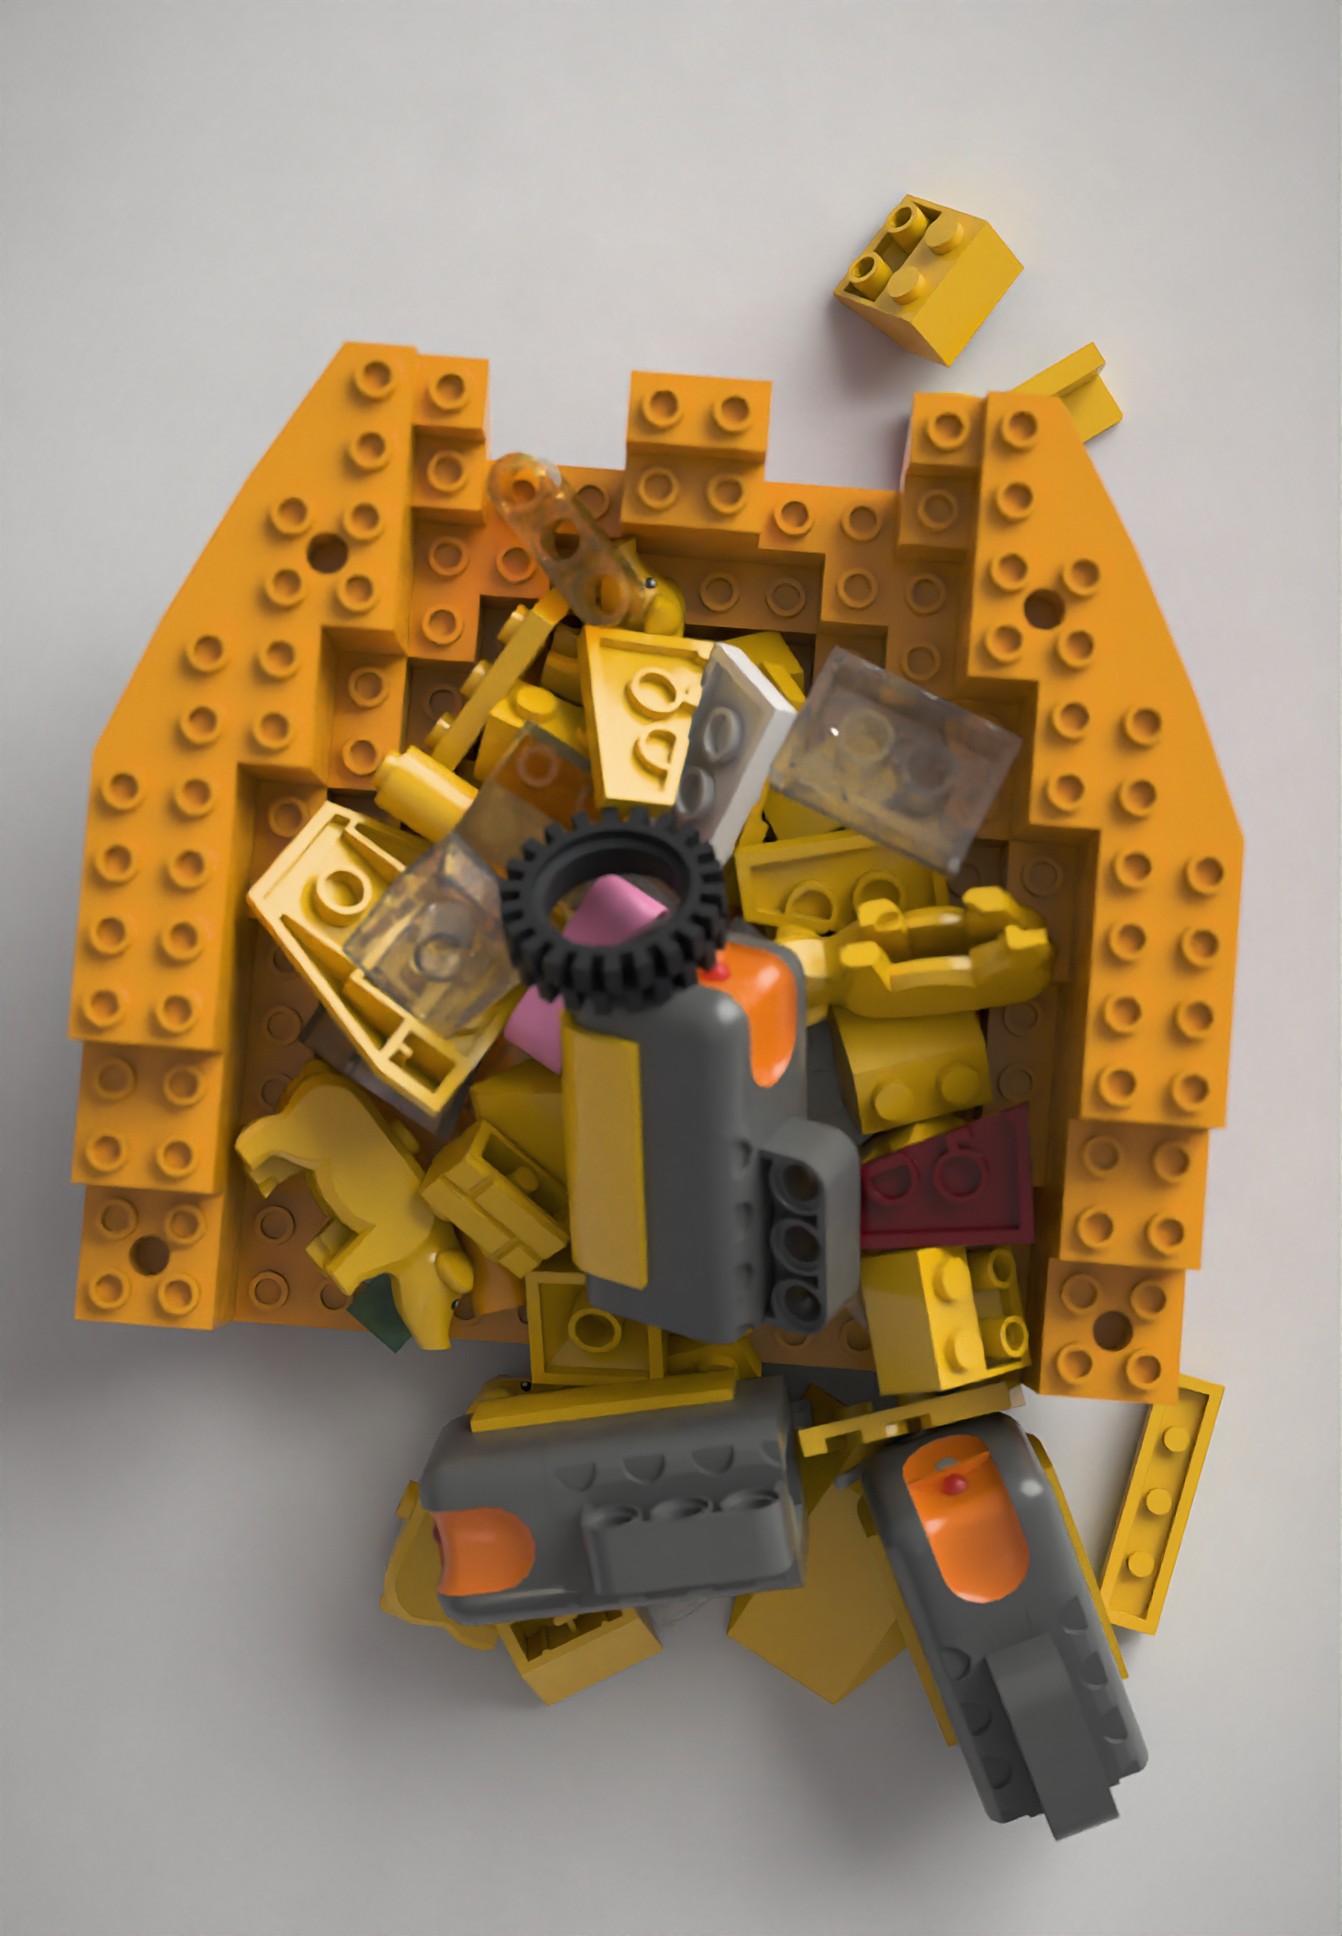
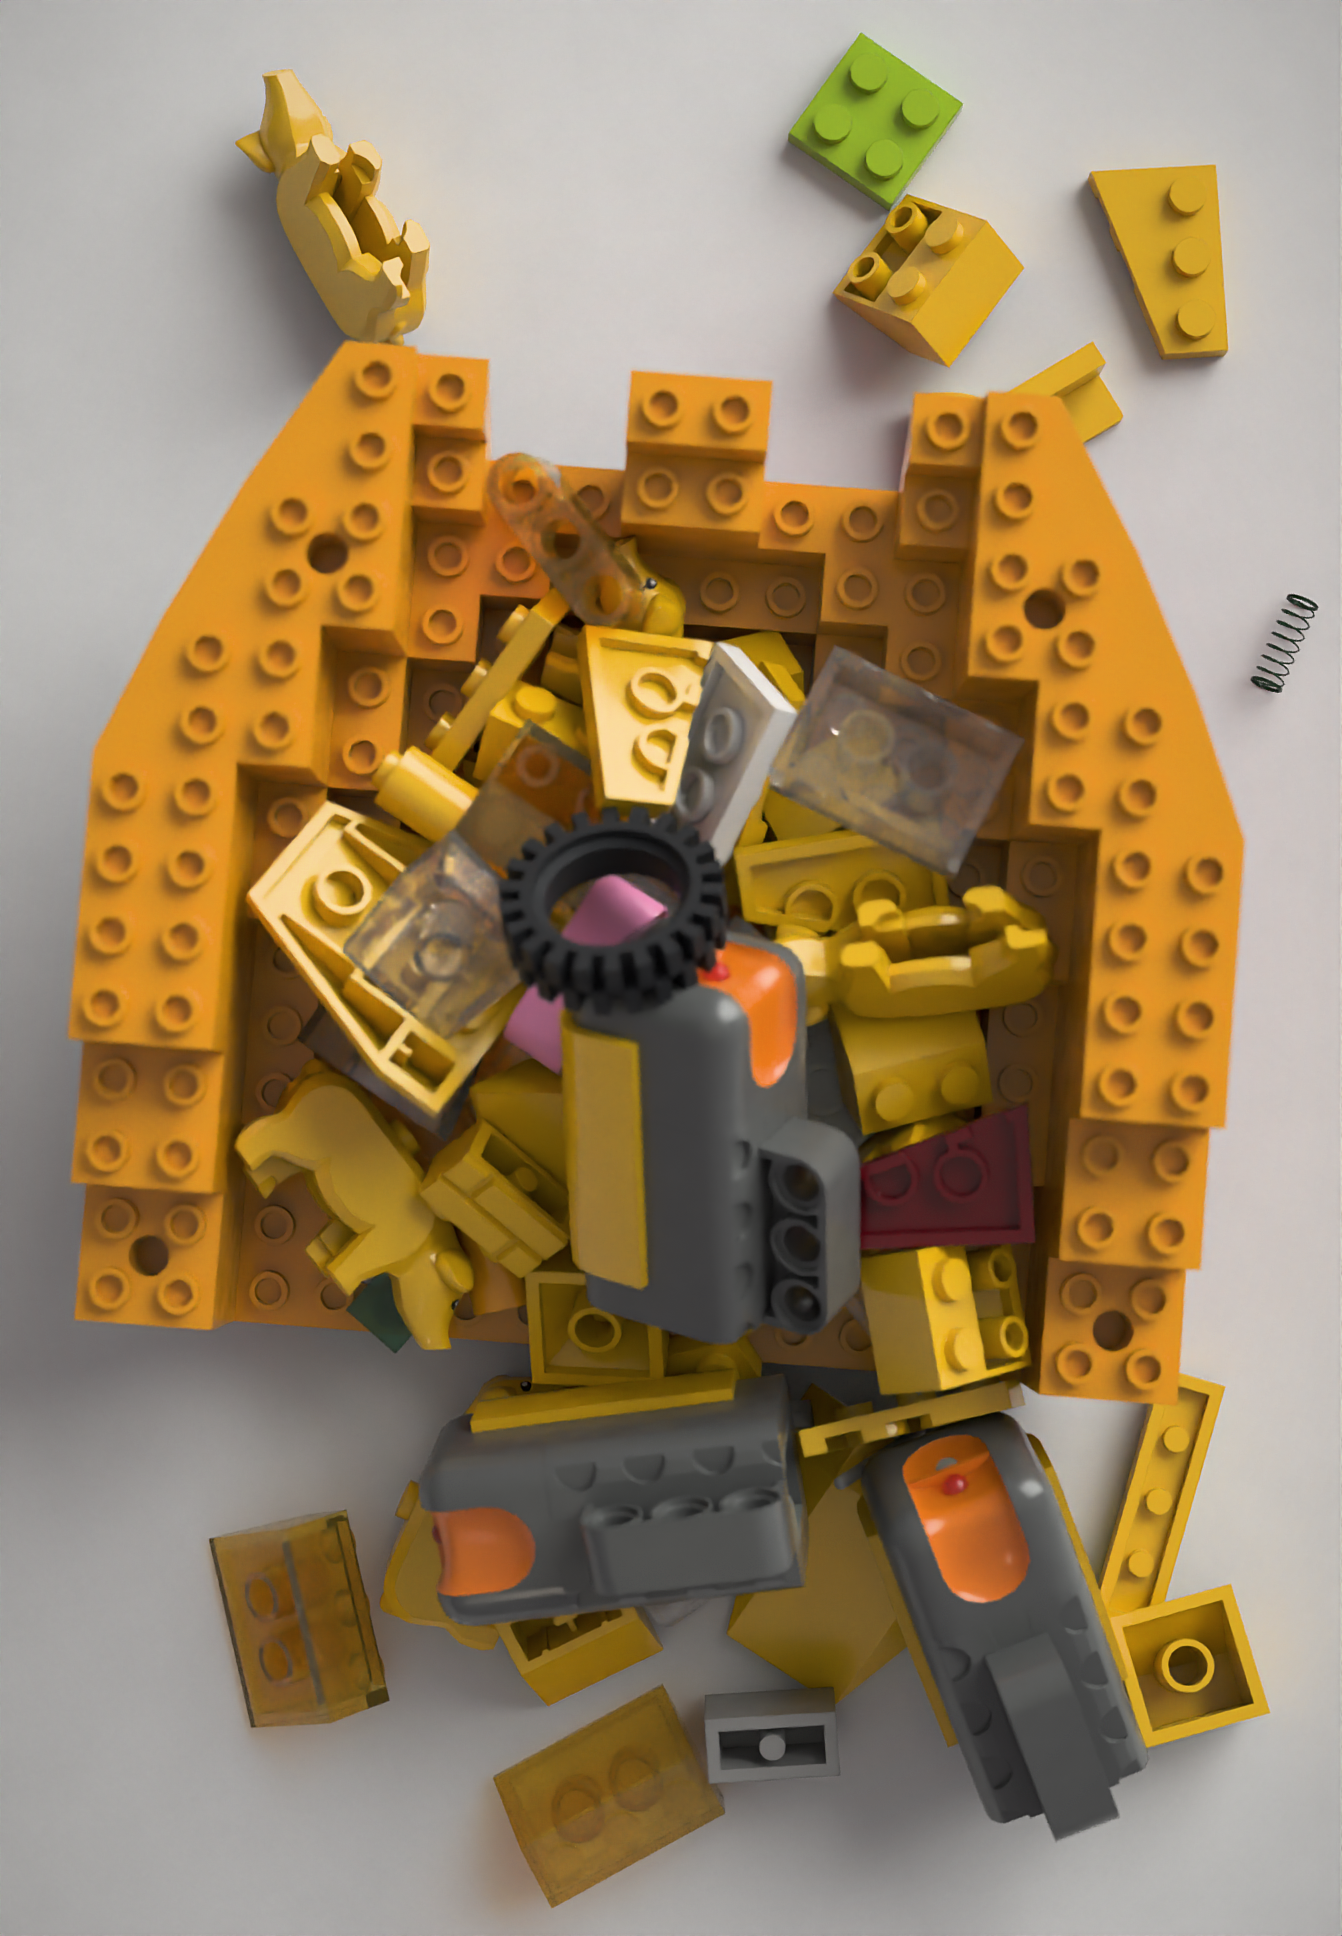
none -> clear yellow slope [209,1509,390,1728]
none -> yellow animal [235,69,430,345]
none -> clear yellow slope [493,1683,725,1908]
none -> light grey brick [704,1687,840,1784]
none -> lime plate [788,33,963,212]
none -> yellow wing [1088,164,1228,360]
none -> yellow slope [1109,1584,1270,1748]
none -> dark green piece [1251,594,1319,693]

